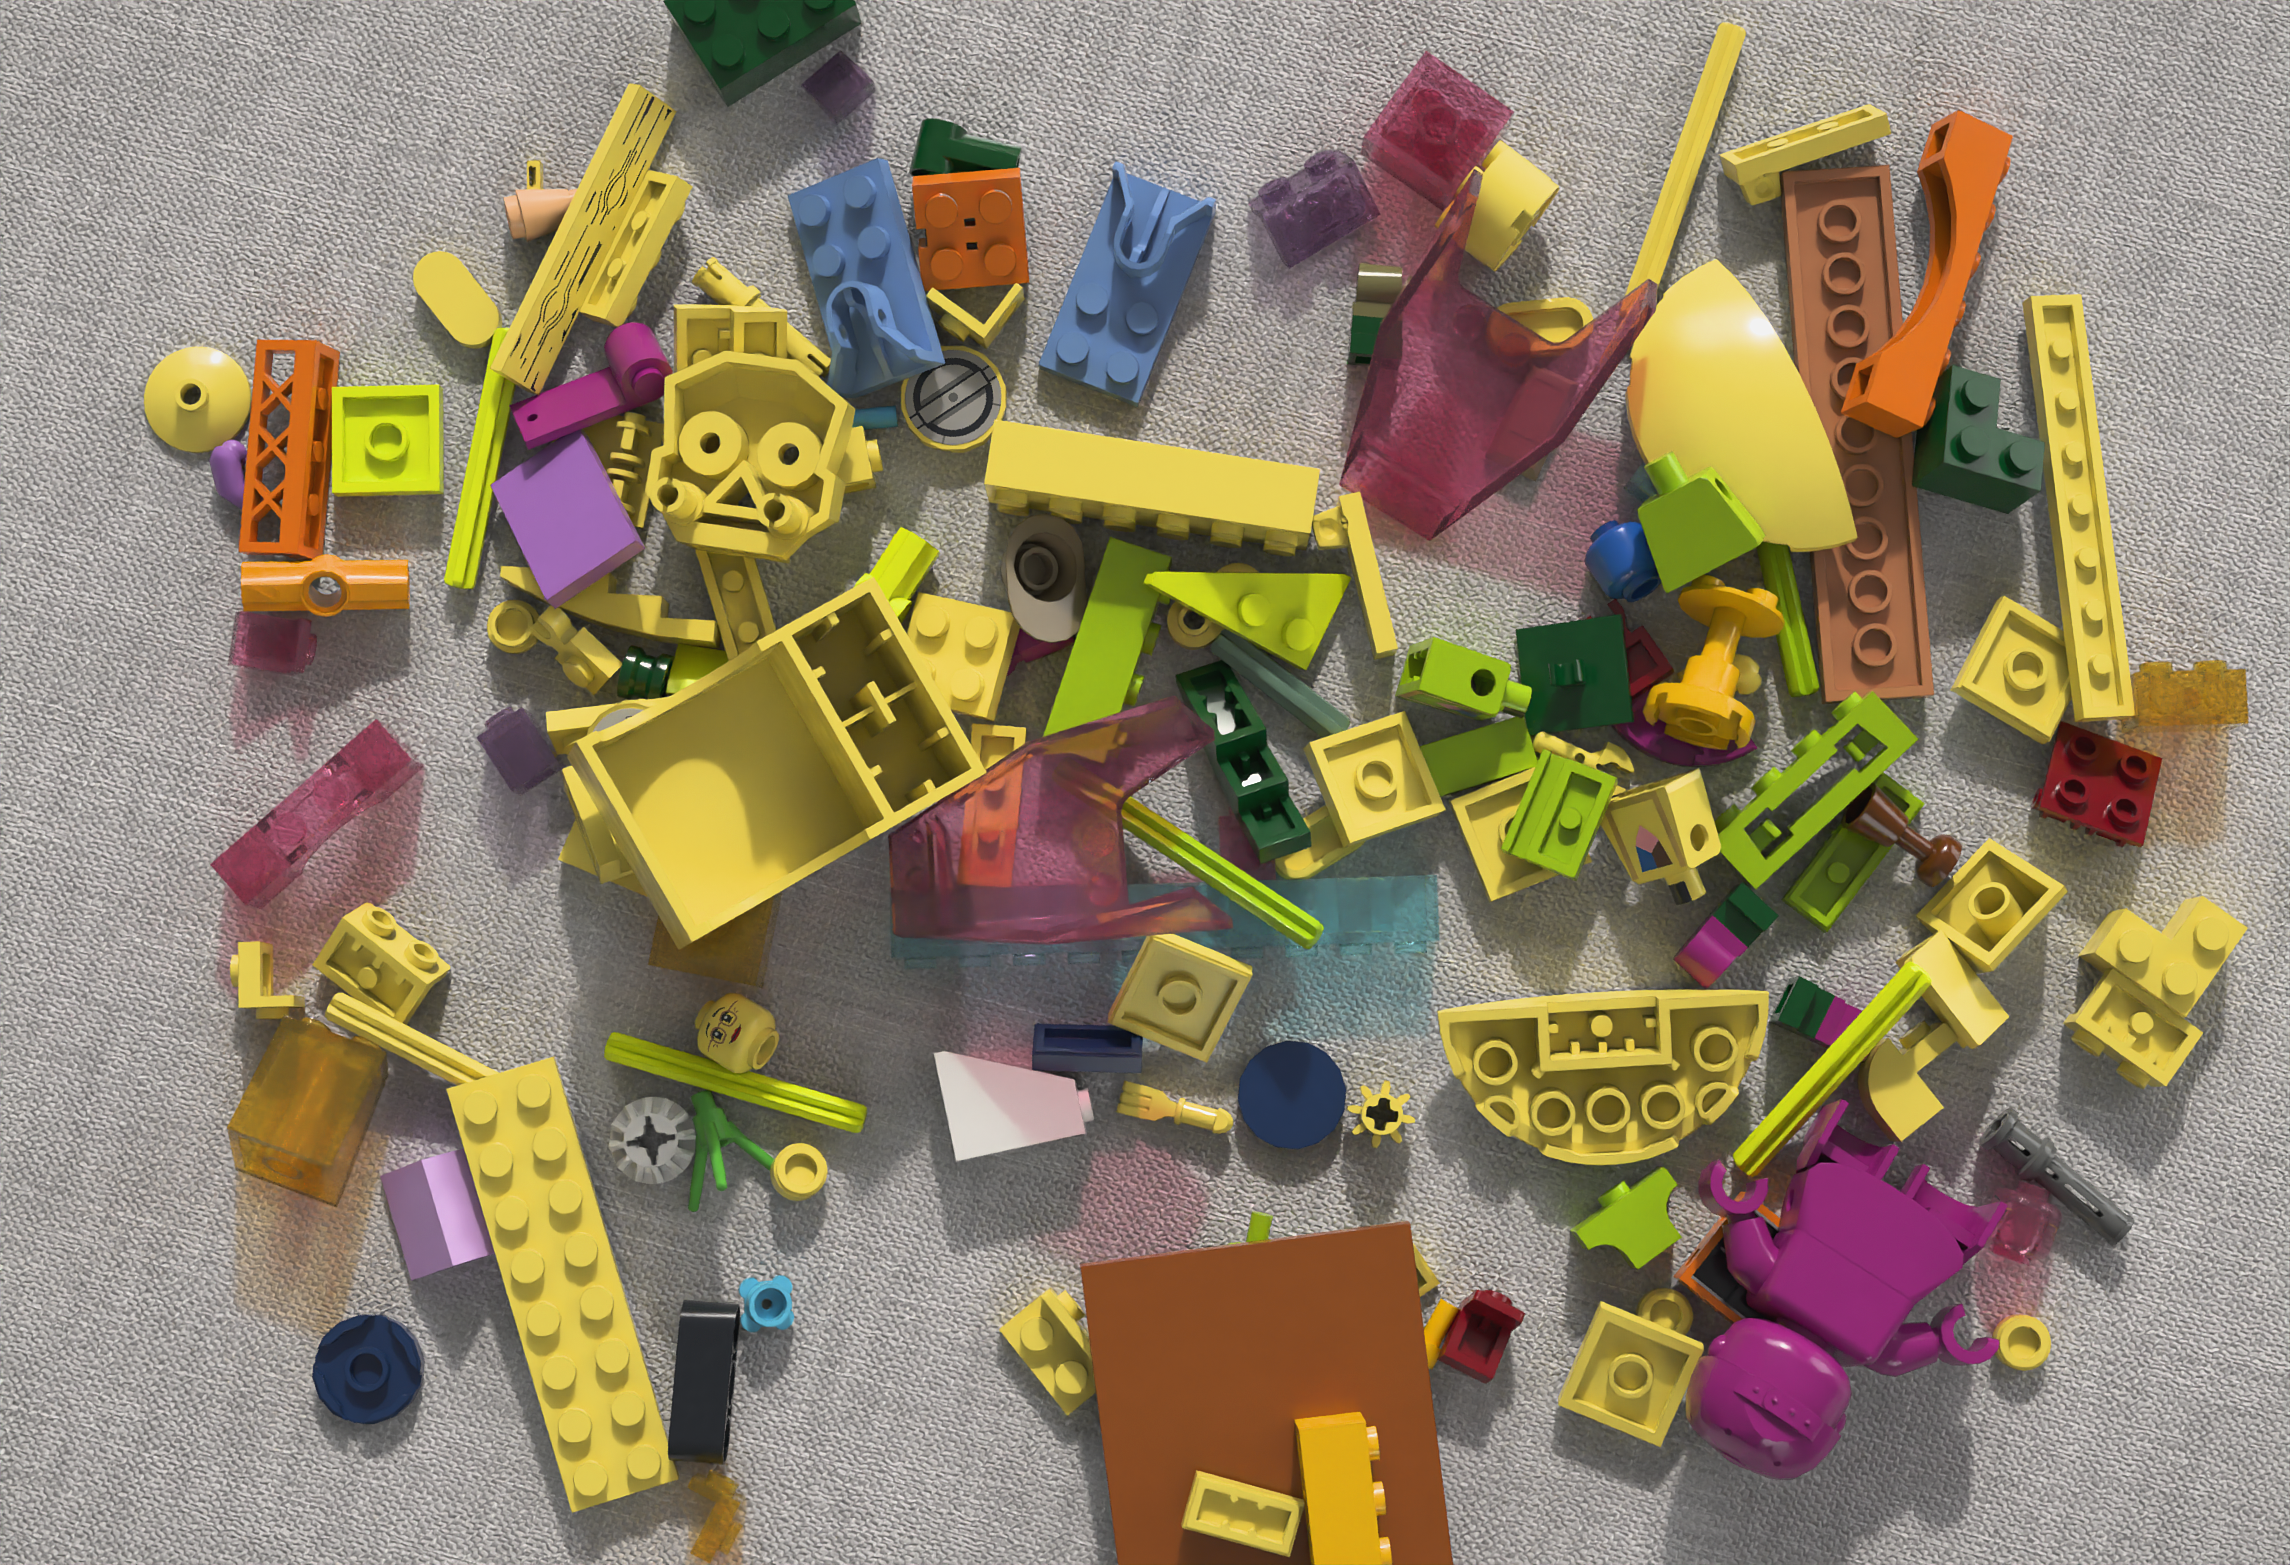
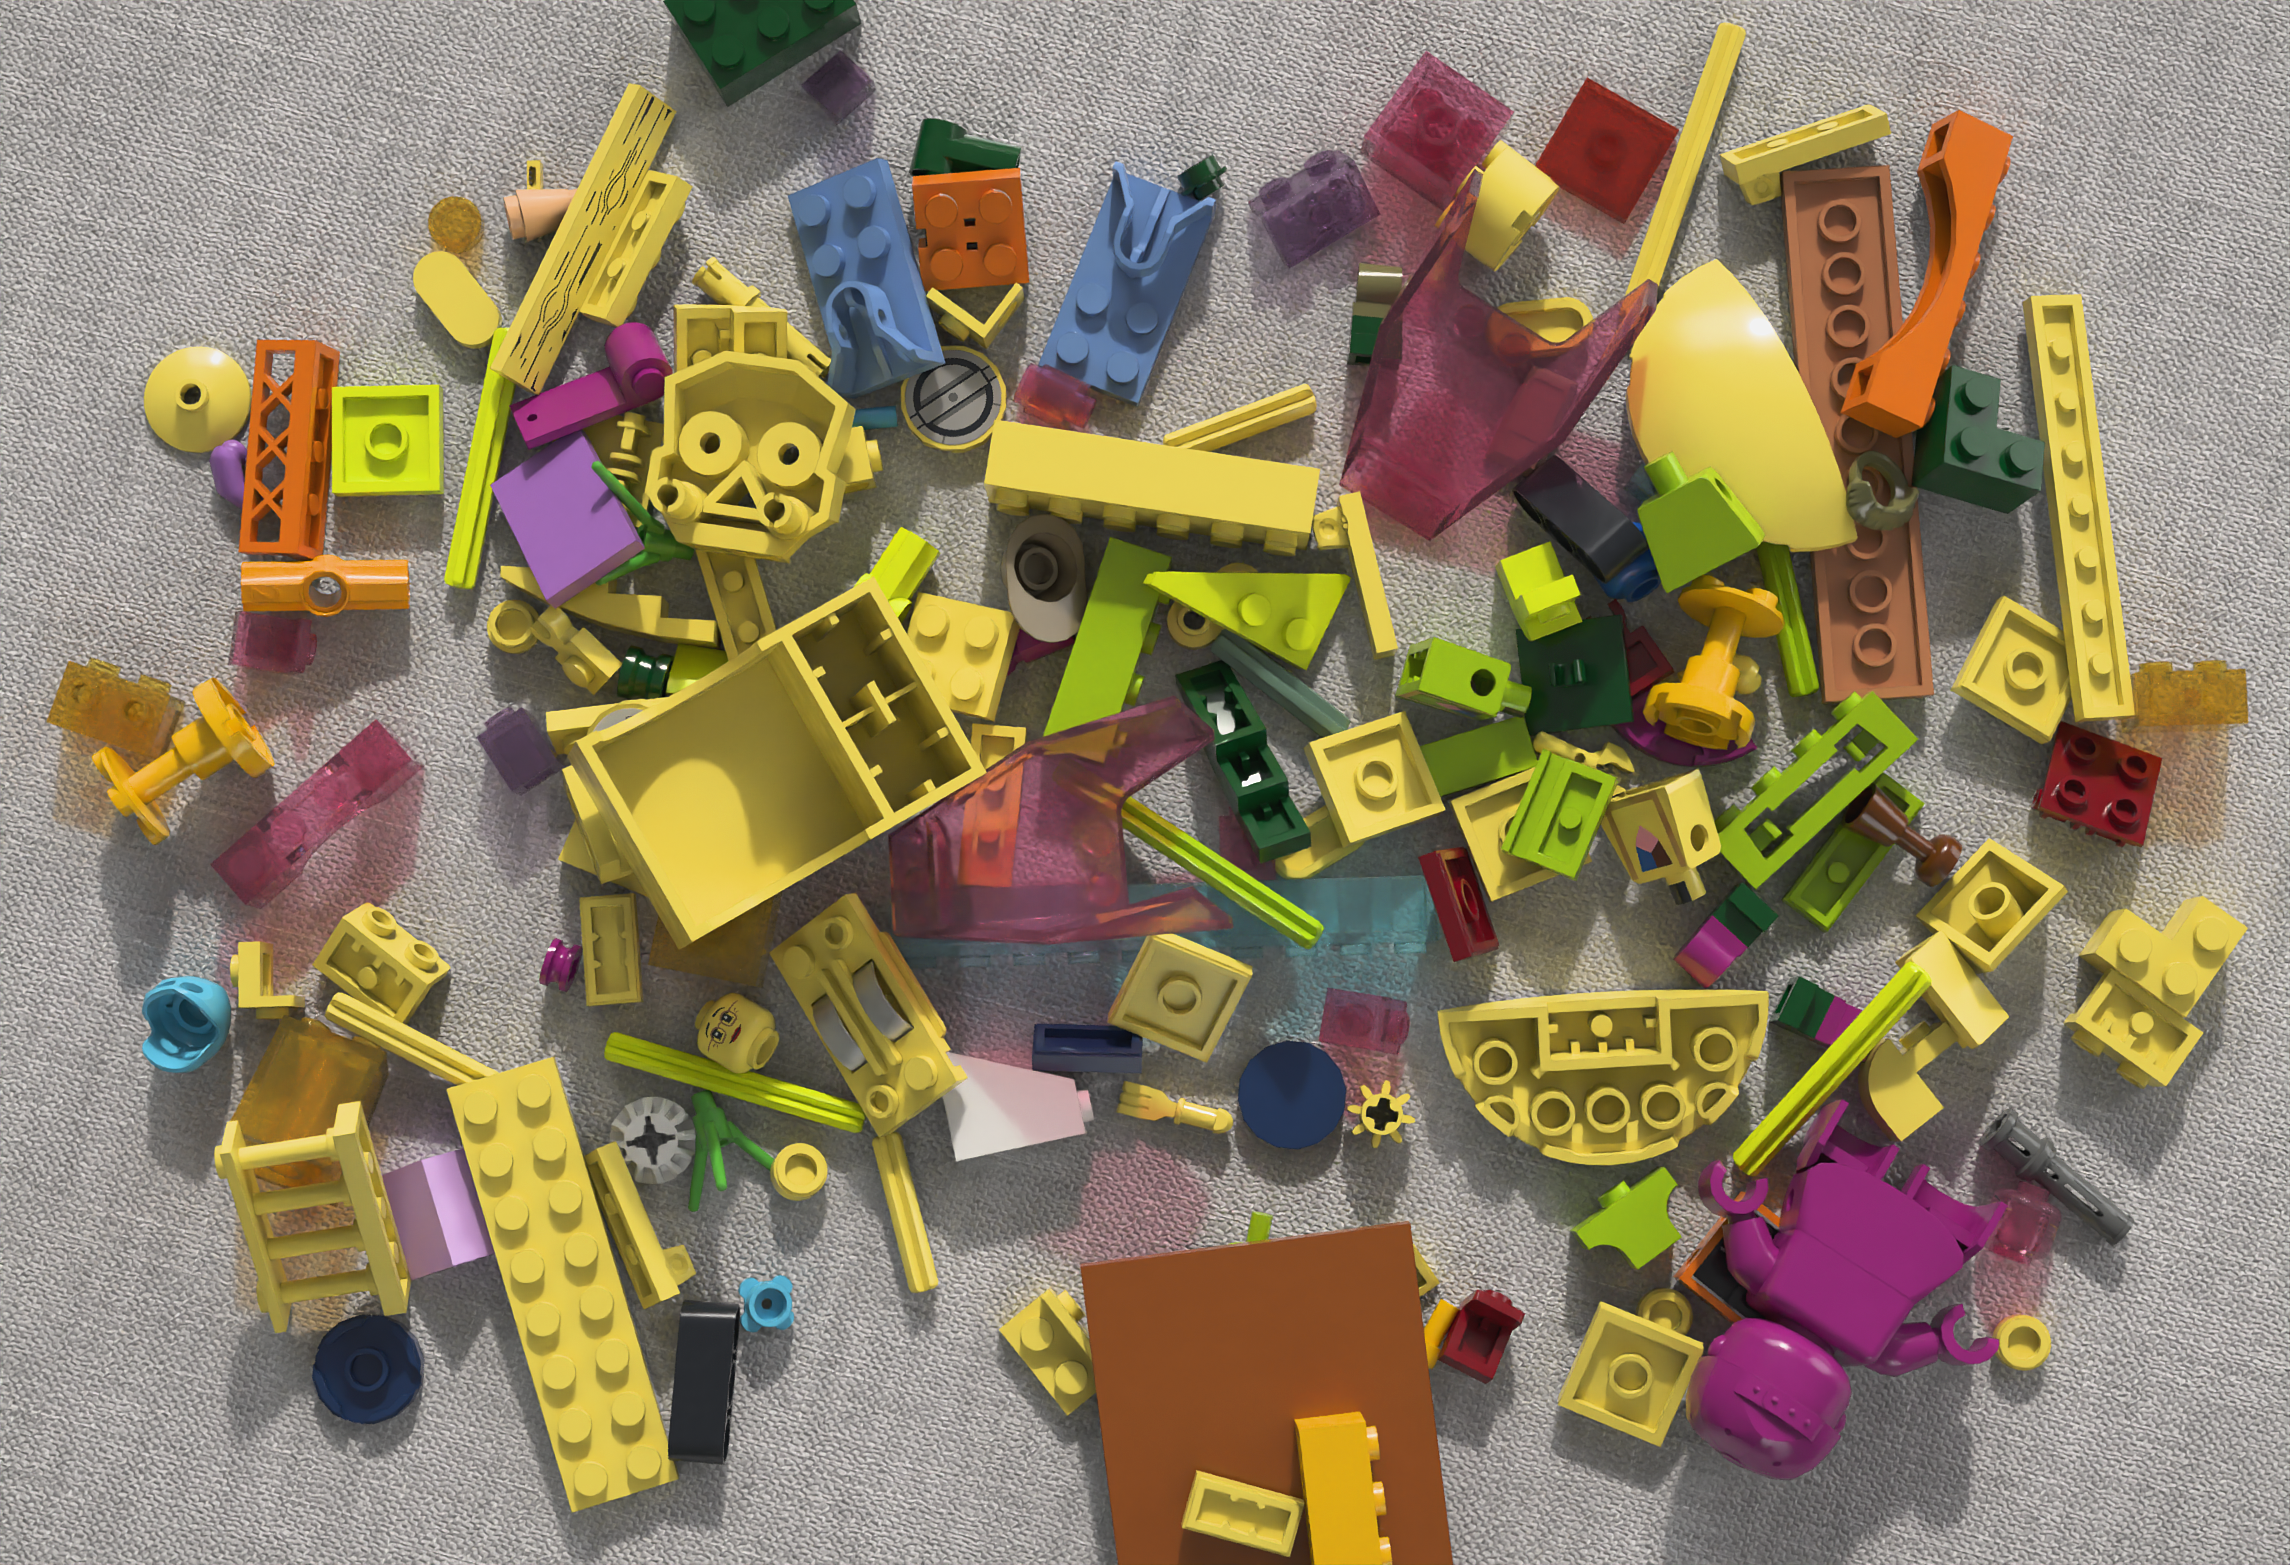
clear yellow bracket [687,1470,747,1563] -> none
none -> clear yellow brick [46,657,185,760]
none -> yellow piece [92,677,275,846]
none -> medium azure helmet [142,976,231,1073]
none -> light yellow fence [214,1101,411,1333]
none -> clear yellow tile [428,196,485,253]
none -> magenta bush [539,938,583,992]
none -> light yellow plate [579,893,644,1007]
none -> light yellow hinge [584,1141,696,1310]
none -> bright green plant [591,461,694,585]
none -> light yellow piece [769,892,968,1138]
none -> light yellow axle [872,1132,939,1293]
none -> clear pink brick [1013,363,1097,431]
none -> light yellow axle [1163,384,1317,452]
none -> dark green plate [1176,154,1227,201]
none -> clear pink bracket [1319,988,1410,1055]
none -> dark red tile [1418,847,1500,962]
none -> neon yellow brick [1495,541,1583,641]
none -> black beam [1512,455,1649,584]
none -> clear red plate [1535,77,1679,224]
none -> olive piece [1846,451,1920,531]

